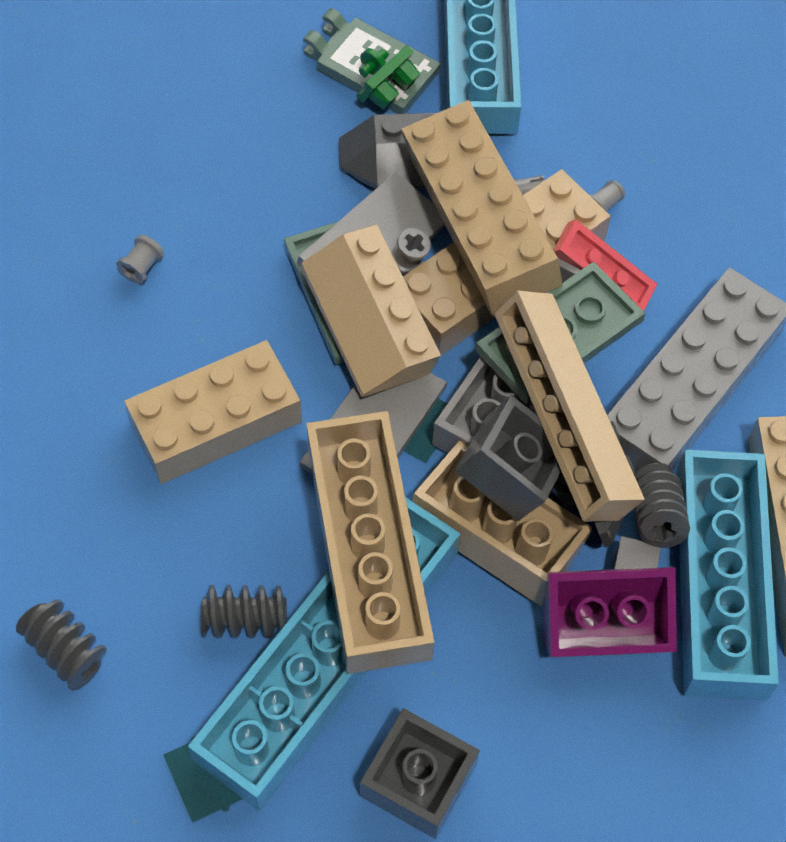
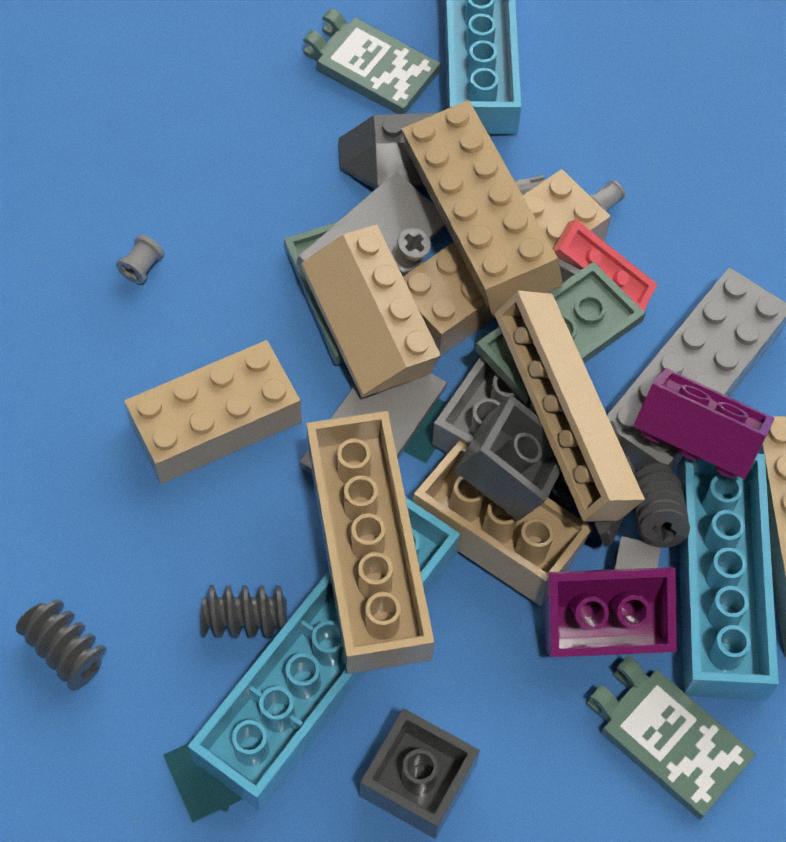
green hips [356,45,421,110] -> none
none -> sand green tile [587,656,756,820]
none -> magenta slope [633,368,775,479]

